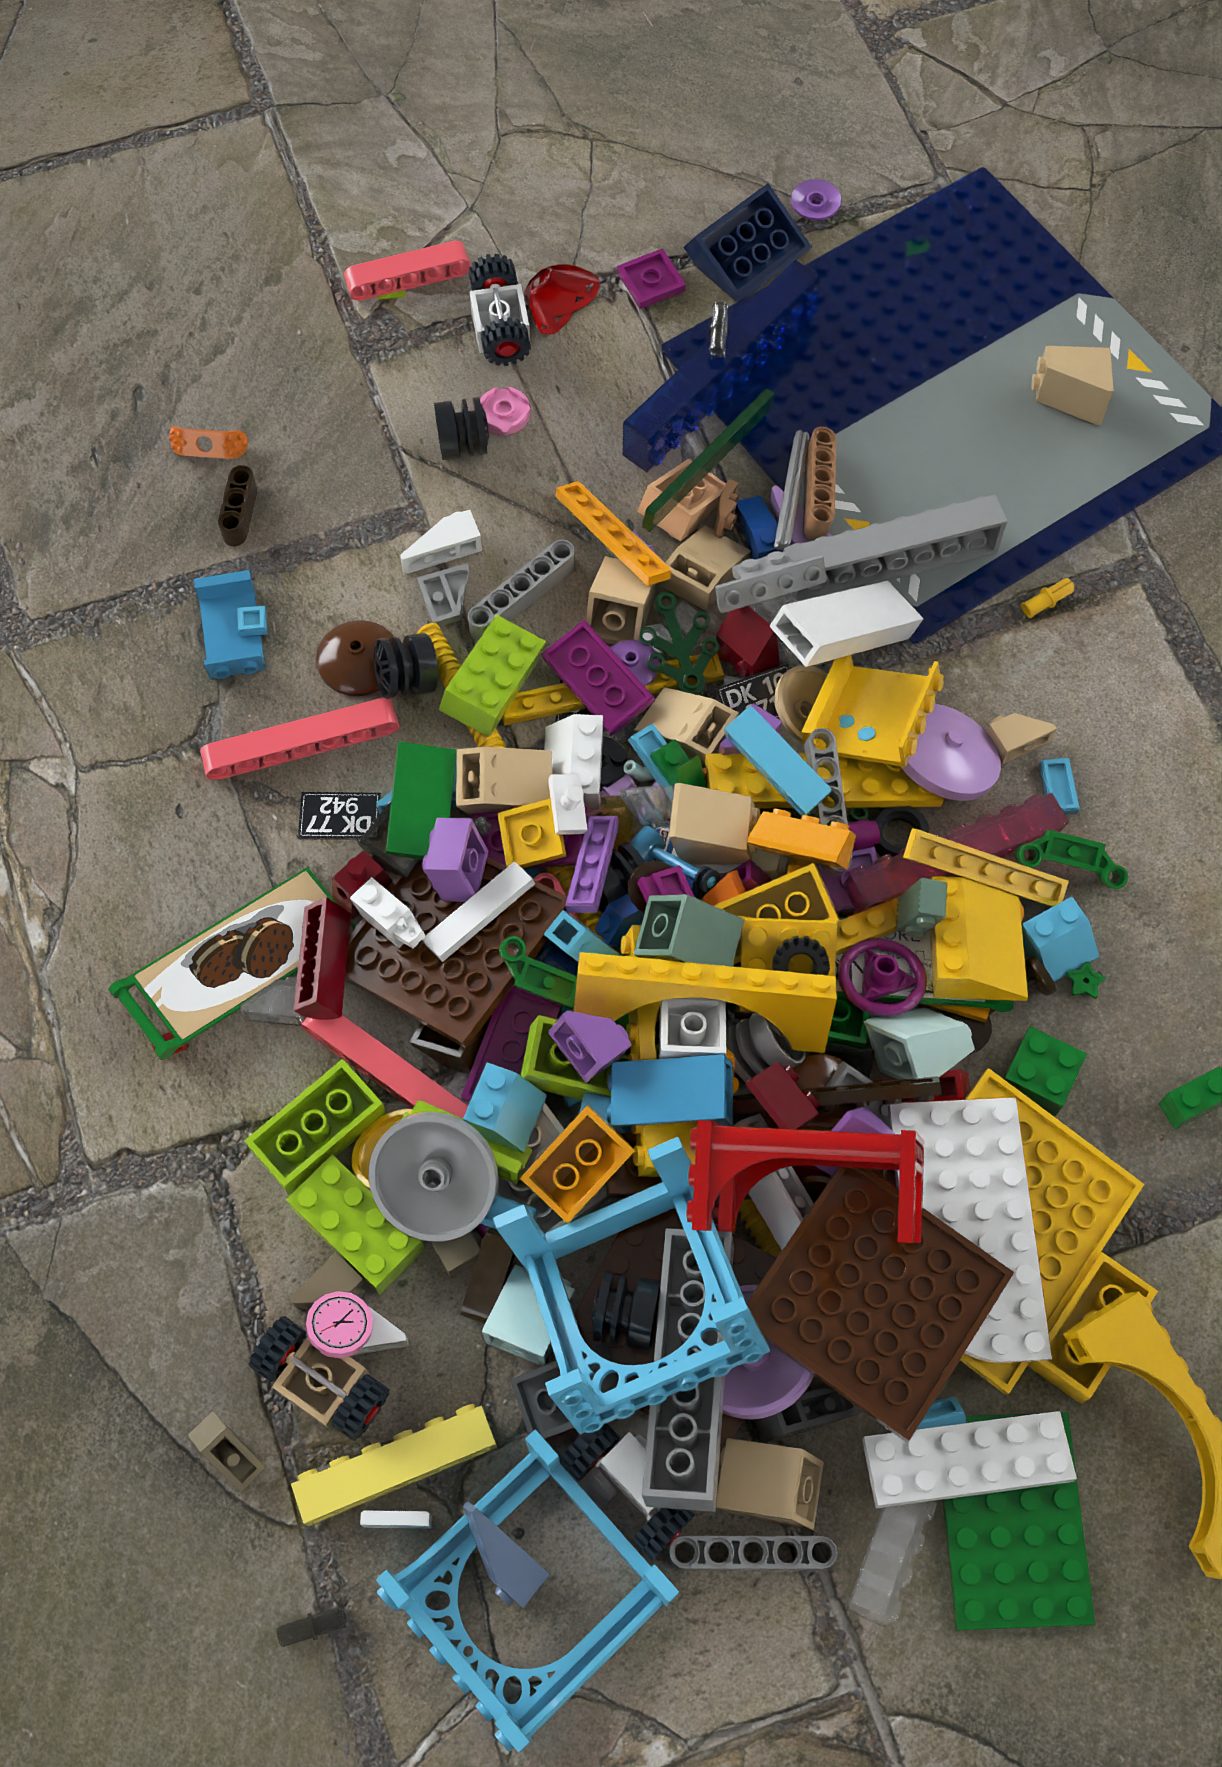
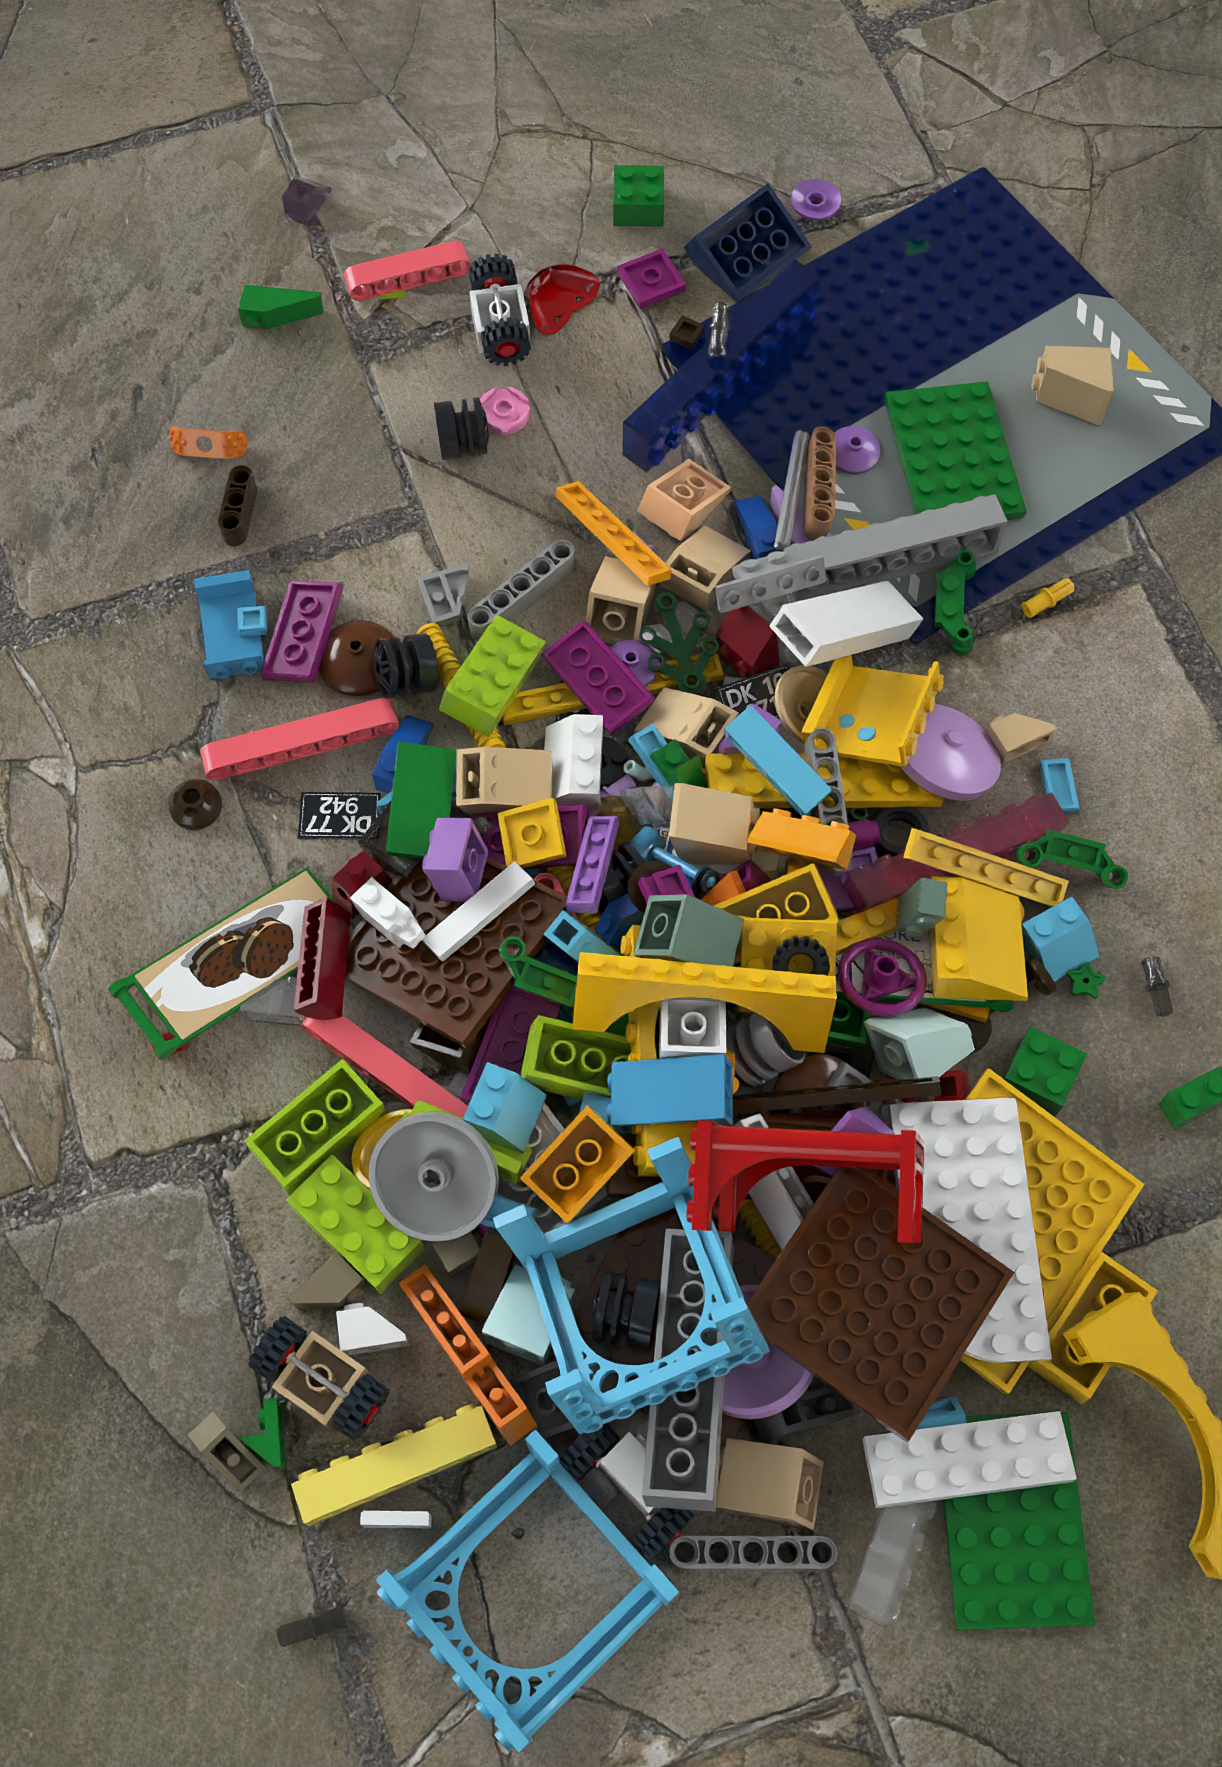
bright pink tile [306,1291,373,1358] -> none
white slope [400,510,482,575] -> none
sand blue slope [463,1501,550,1608] -> none
white tile [548,774,588,835] -> none
medium lavender slope [548,1011,632,1083] -> none
dark green tile [642,389,775,532] -> none
medium nougat slope [715,479,739,538] -> none
dark red slope [745,1061,820,1130] -> none
none -> dark brown piece [168,779,222,830]
none -> green slope [238,285,324,329]
none -> green slope [239,1398,286,1471]
none -> magenta tile [260,580,344,683]
none -> clear purple slope [282,178,332,226]
none -> blue slope [372,715,434,794]
none -> orange brick [399,1265,537,1446]
none -> green brick [613,165,664,226]
none -> dark brown plate [669,315,705,350]
none -> medium lavender dish [834,426,881,474]
none -> green plate [884,381,1027,520]
none -> green plate [935,550,976,656]
none -> clear smoke axle [1141,956,1173,1017]

